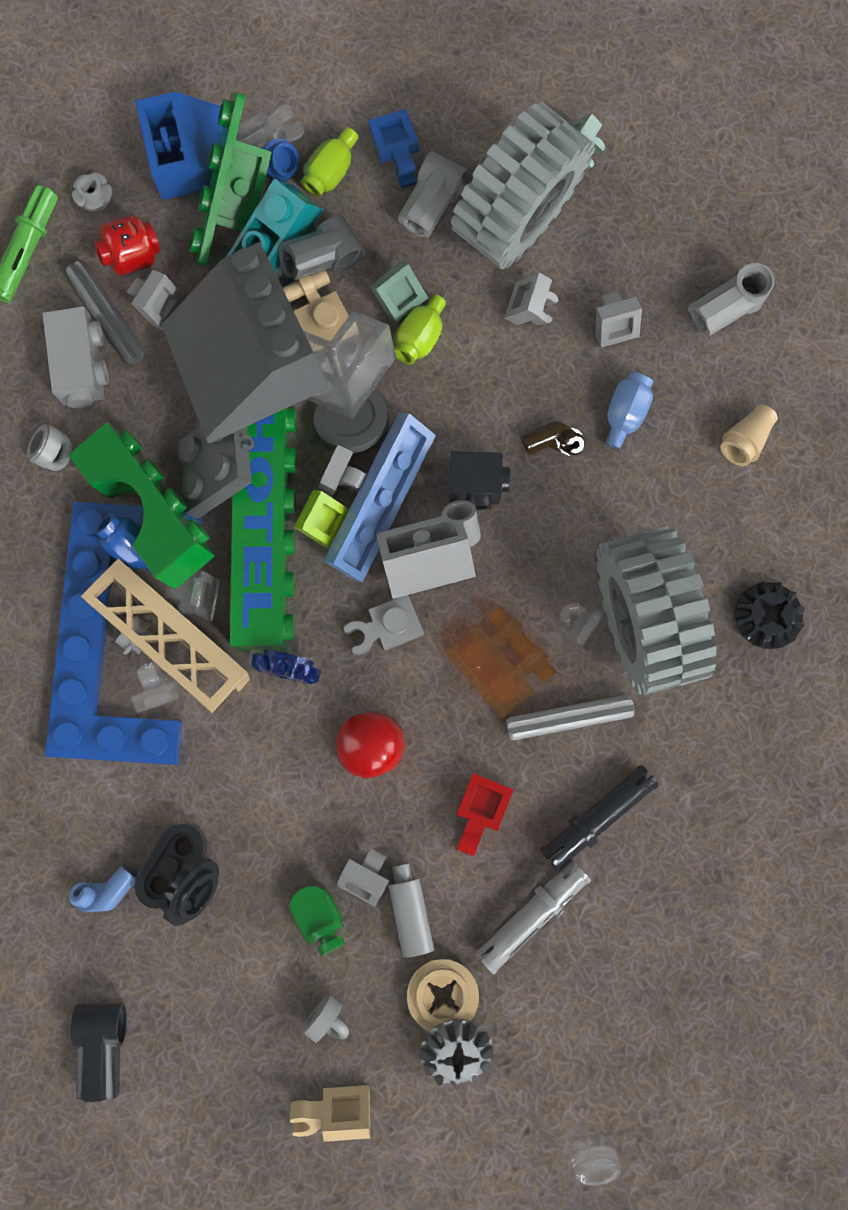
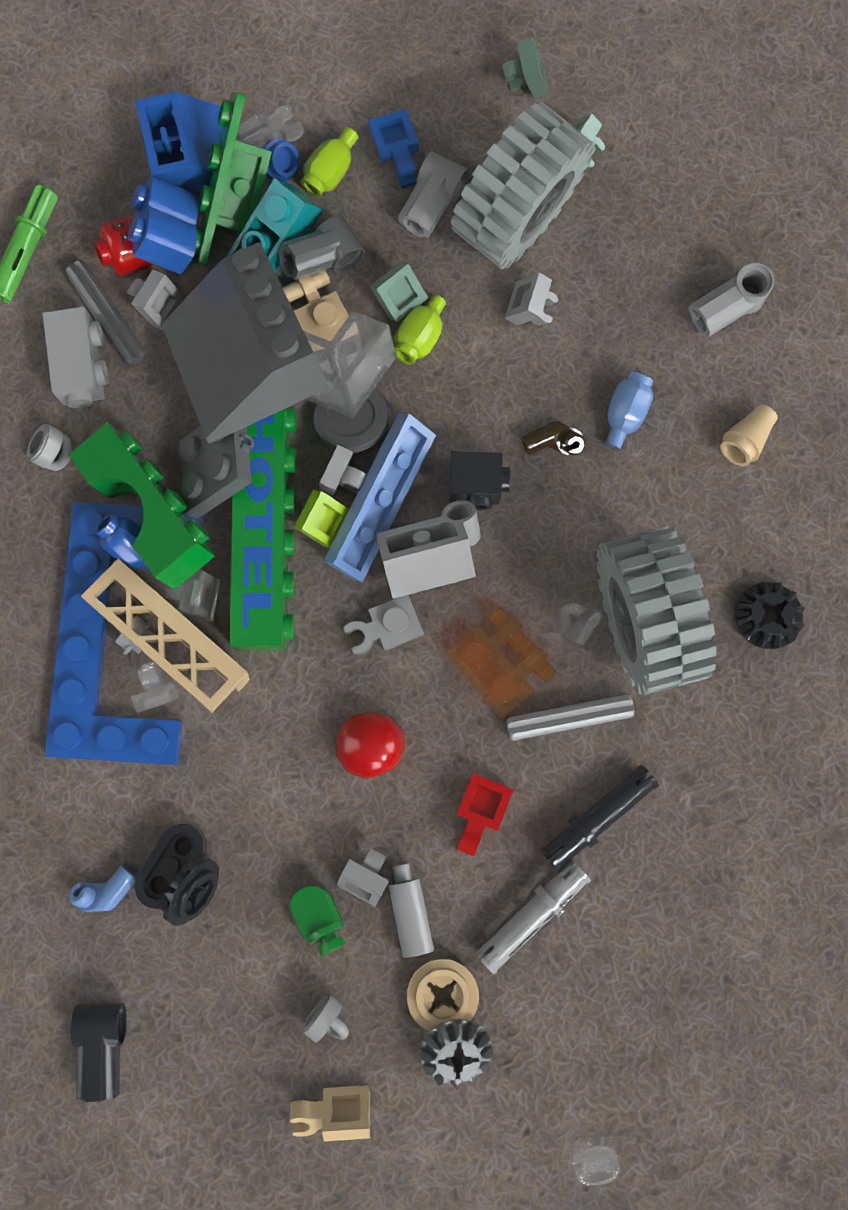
light grey plate [72,172,112,212] -> none
clear blue gear [251,649,321,684] -> none
light grey tile [595,291,642,348] -> none
none -> blue brick [128,175,199,274]
none -> sand green tile [502,38,549,98]

